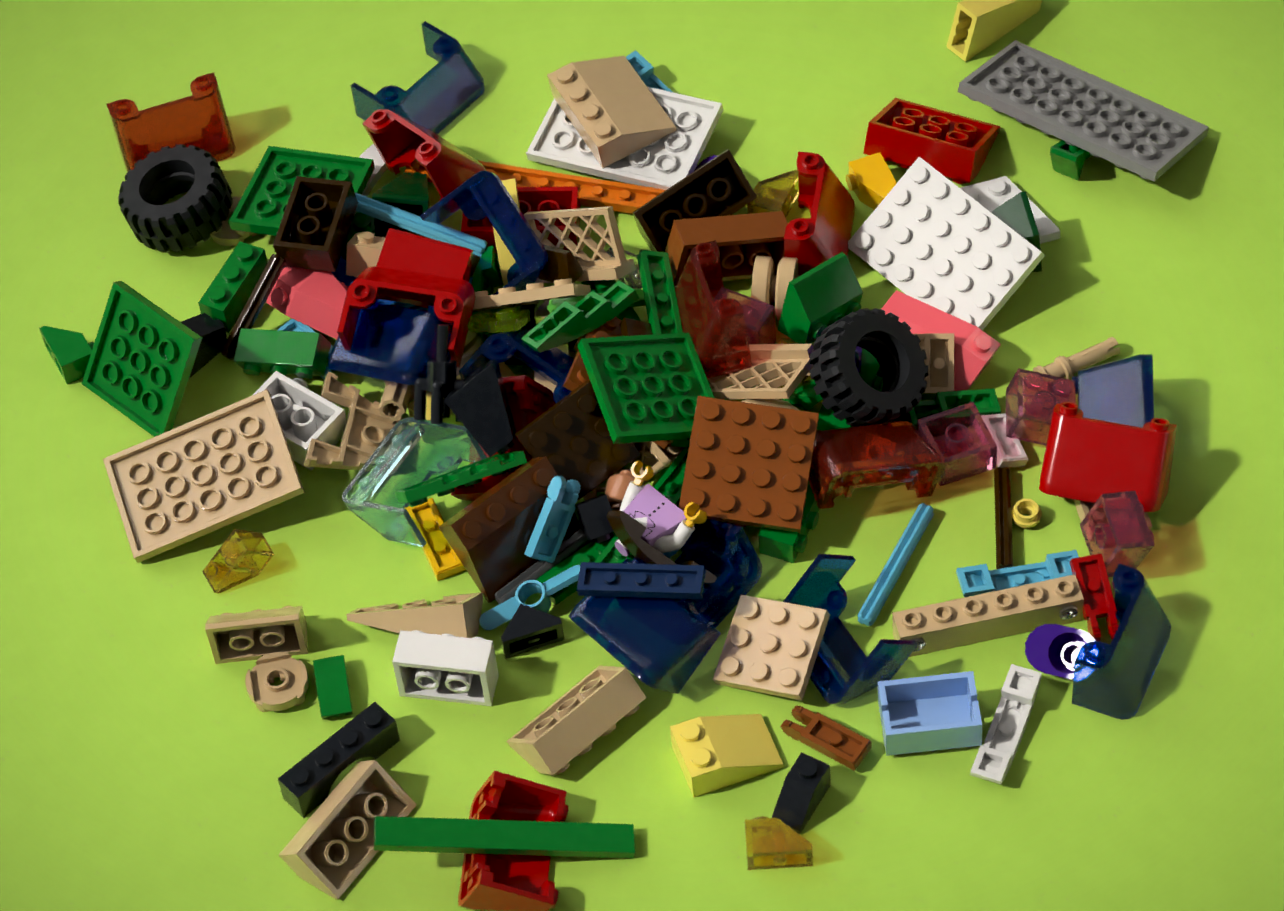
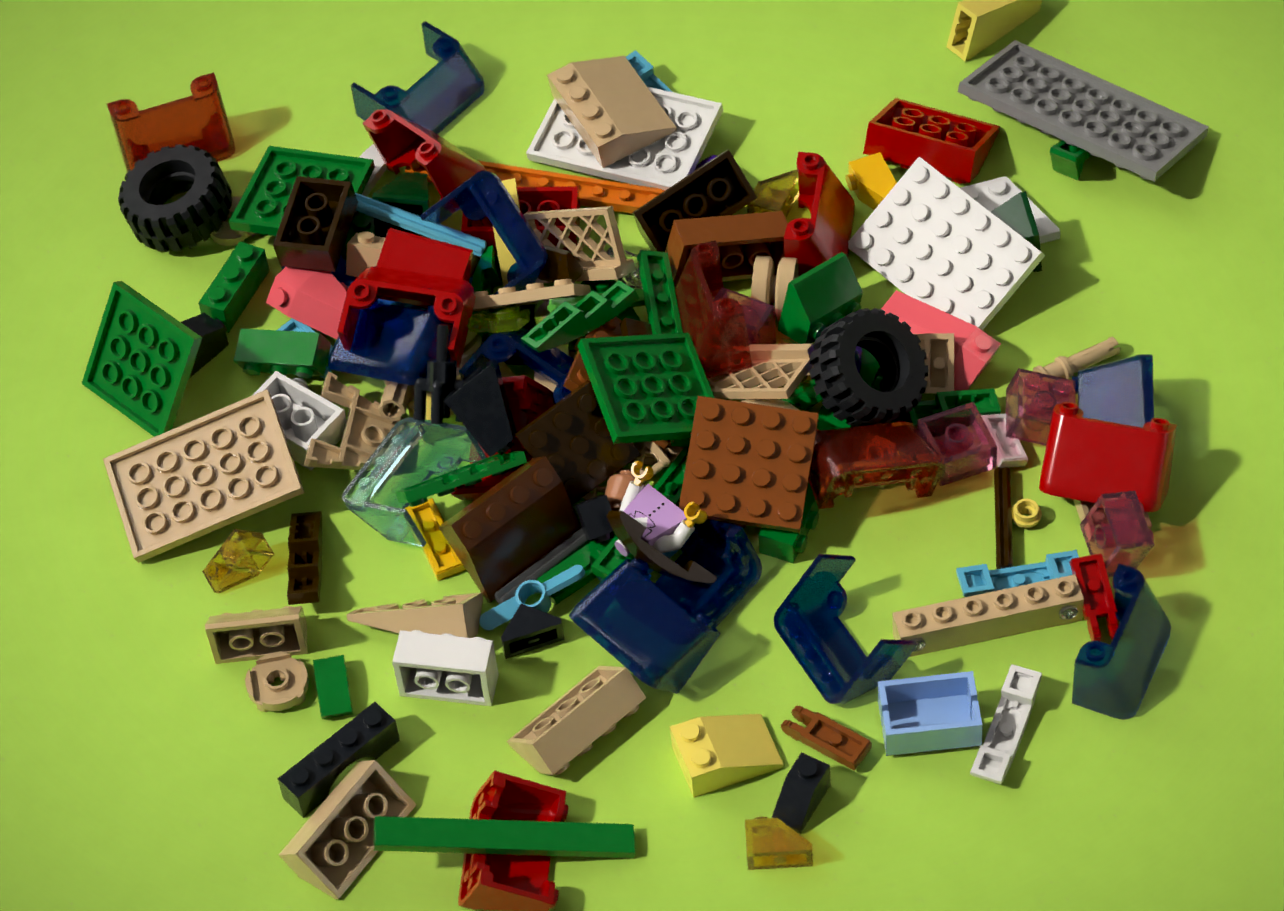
green slope [39,326,94,385] -> none
dark brown axle [221,254,286,360] -> none
medium azure hinge [524,475,581,563] -> none
dark blue plate [577,562,706,599] -> none
tan plate [713,595,830,701] -> none
medium azure axle [858,503,934,626] -> none
dark purple piece [1025,624,1099,679] -> none
none -> dark brown slope [287,511,322,605]

